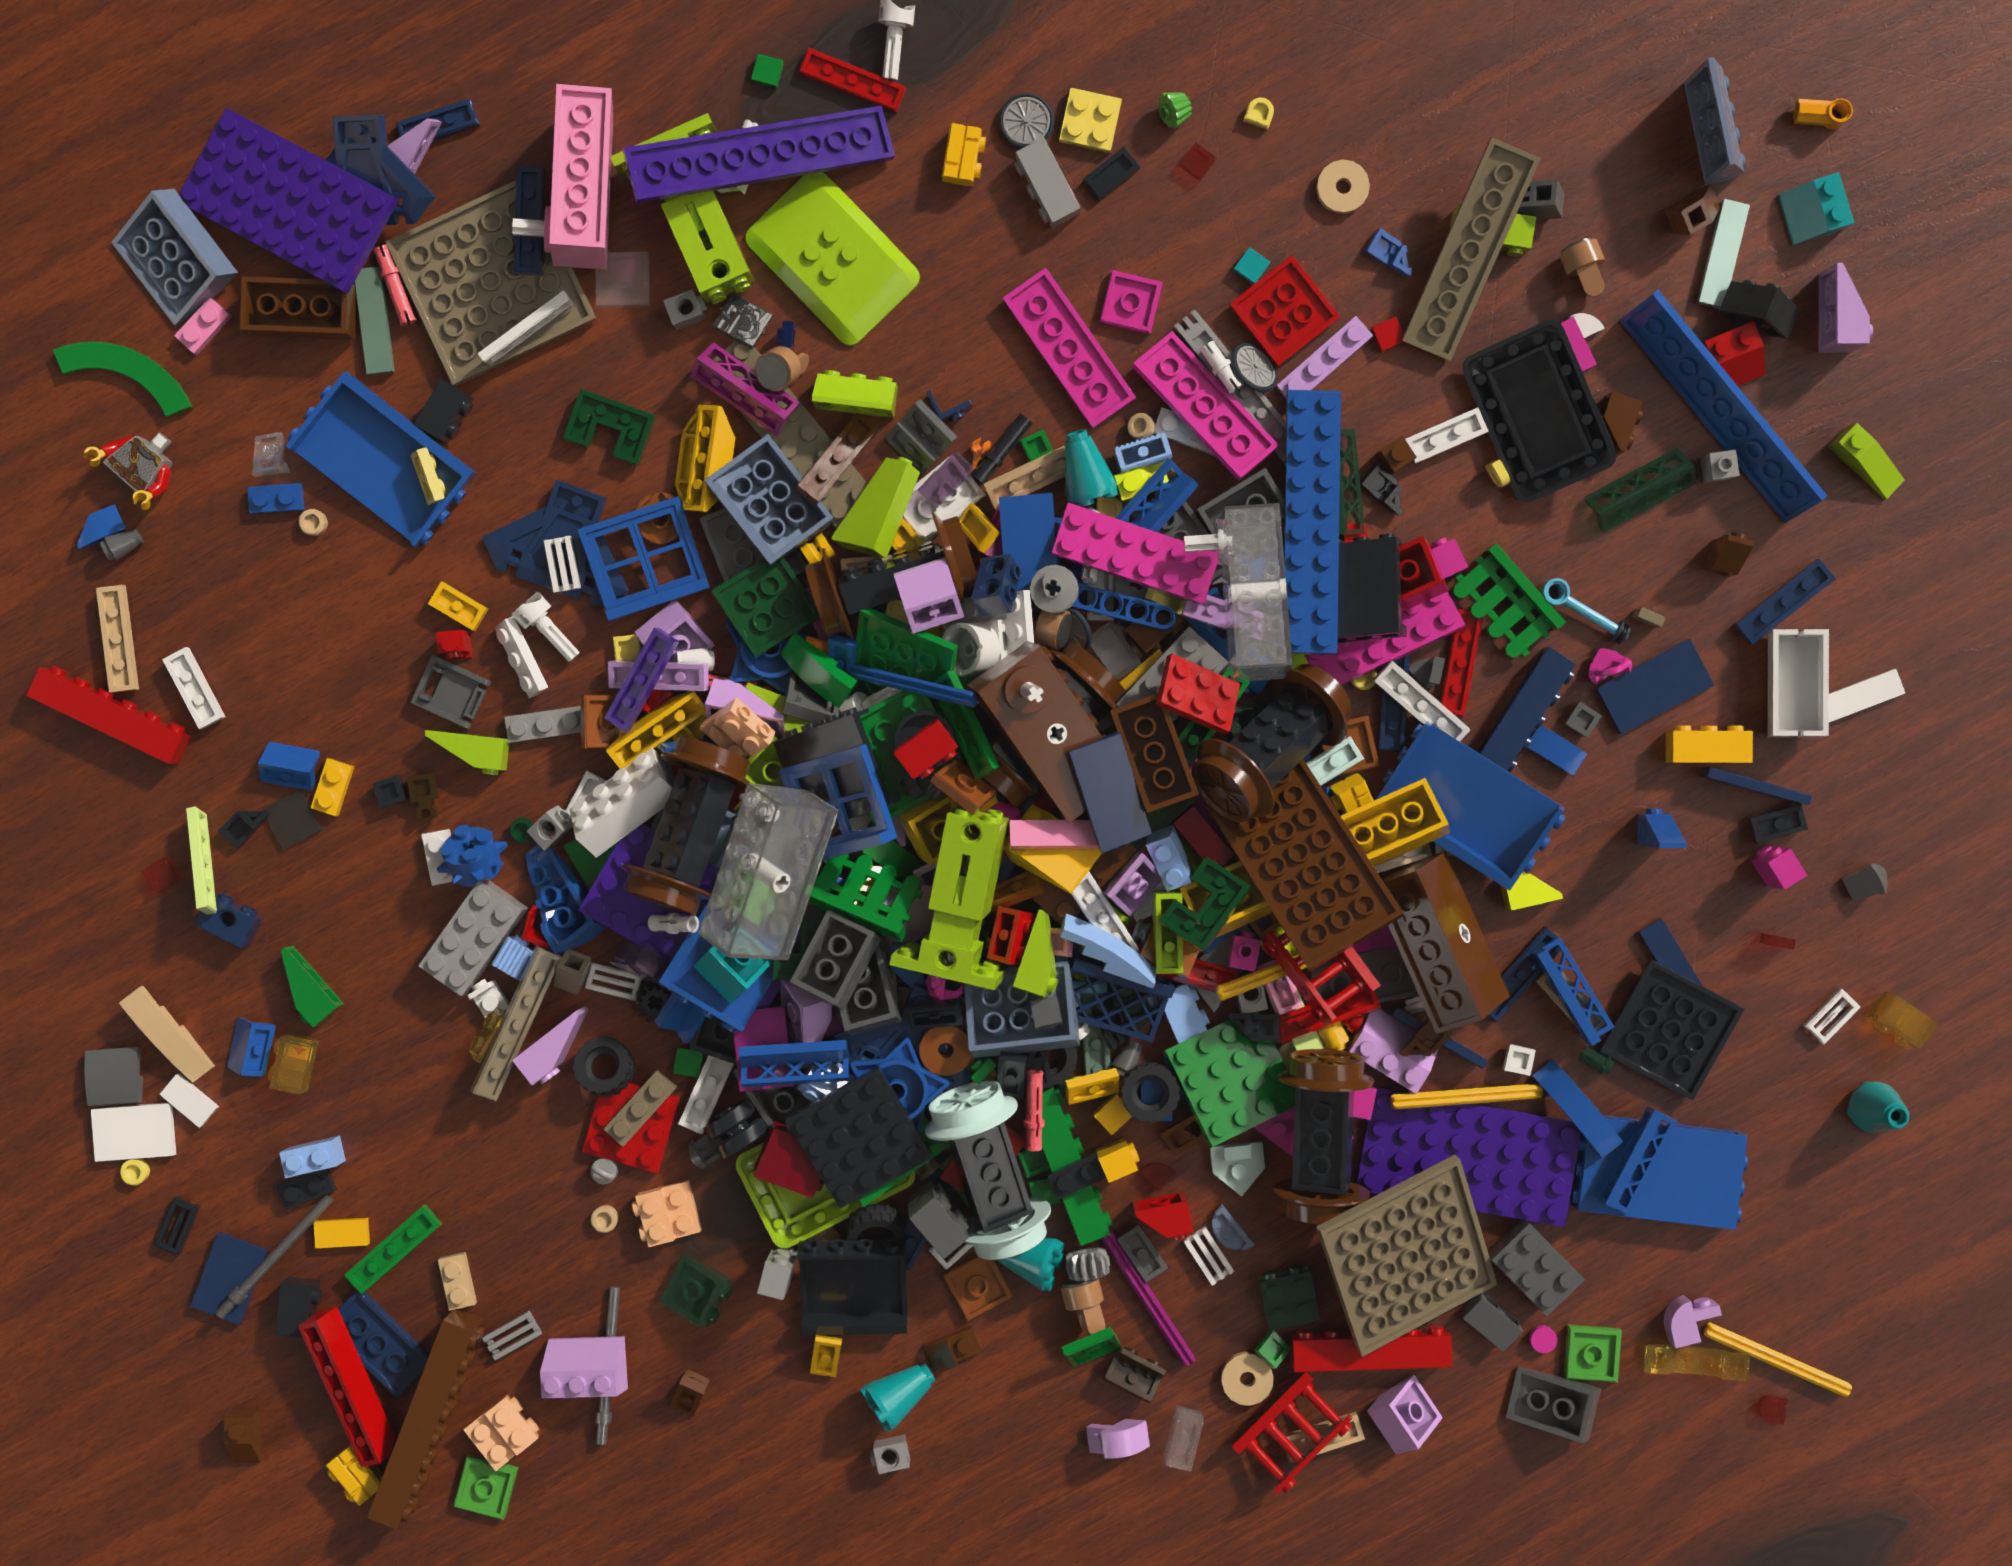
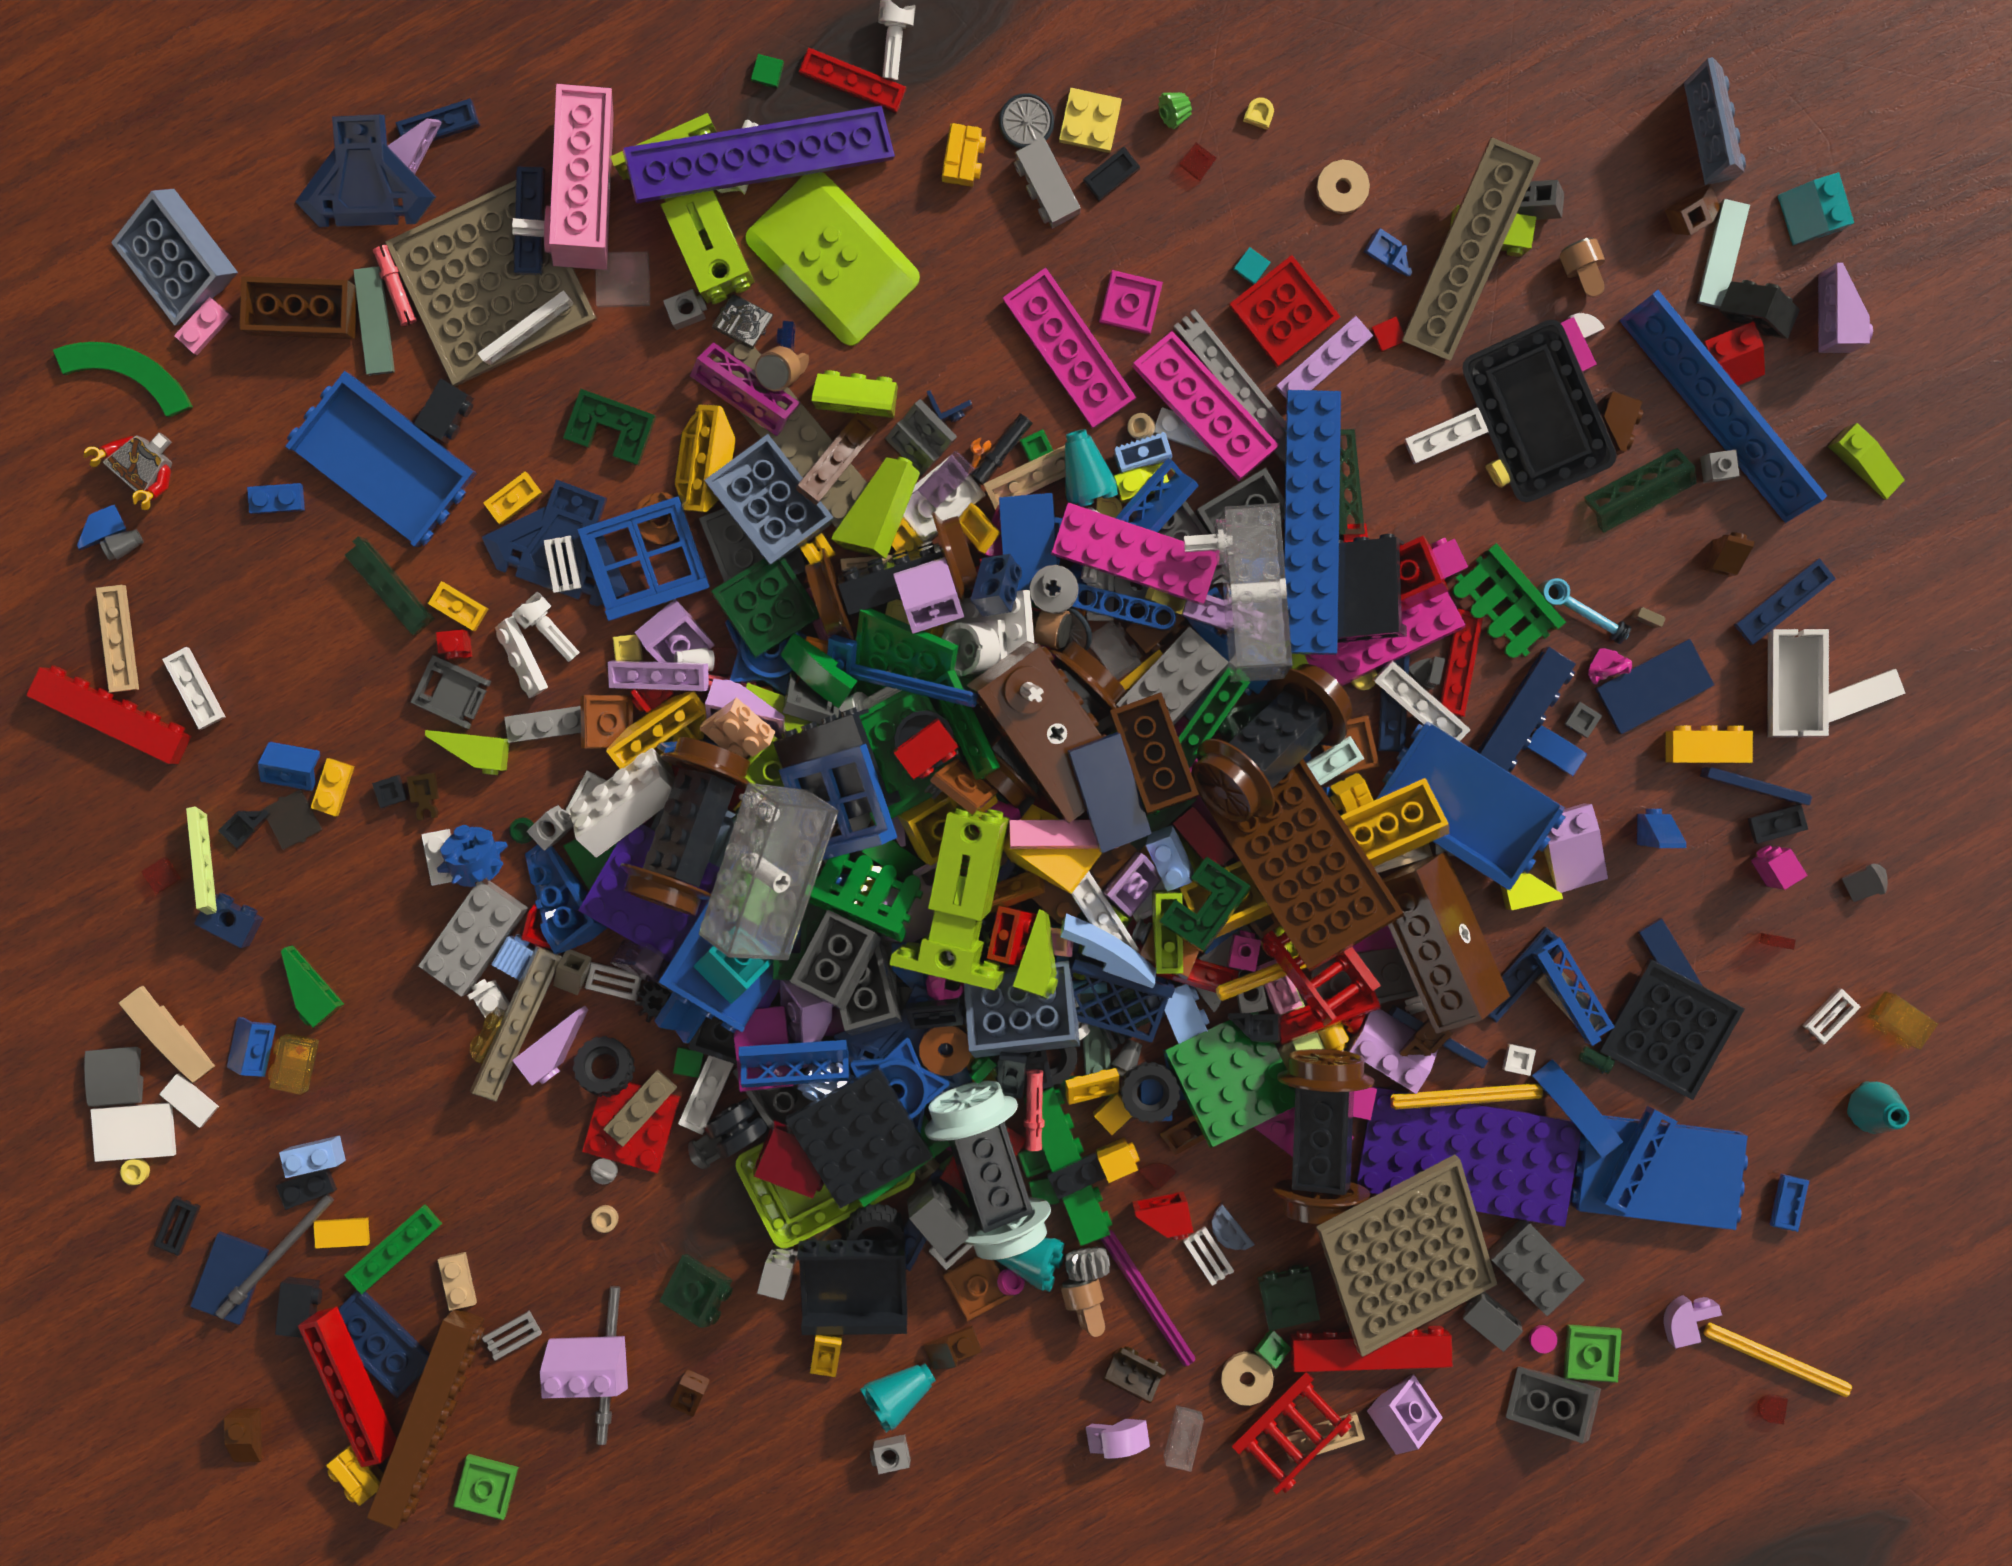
dark purple plate [179,108,399,294] -> none
clear slope [252,432,290,478] -> none
tan tile [299,509,328,536] -> none
light yellow plate [410,447,445,505] -> none
light nougat plate [464,1394,540,1471] -> none
dark purple plate [604,627,679,732] -> none
light nougat plate [632,1180,702,1247] -> none
white pin [648,913,699,934] -> none
black plate [899,772,923,799] -> none
dark grey tile [1030,996,1063,1030] -> none
green tile [1062,1326,1121,1367] -> none
dark grey plate [1117,1223,1168,1283] -> none
red plate [1156,653,1240,735] -> none
white pin [1200,341,1244,394] -> none
light aqua plate [1210,1141,1265,1197] -> none
light grey wheel [1231,343,1278,392] -> none
black slope [1359,464,1402,516] -> none
reddish brown brick [1375,435,1417,475] -> none
clear yellow slope [1643,1344,1750,1381] -> none
light orange piece [1793,98,1853,130] -> none
none -> clear green fence [345,536,435,636]
none -> yellow plate [484,471,543,525]
none -> dark pink tile [998,1269,1025,1296]
none -> lavender slope [1543,803,1608,893]
none -> blue plate [1769,1174,1809,1232]

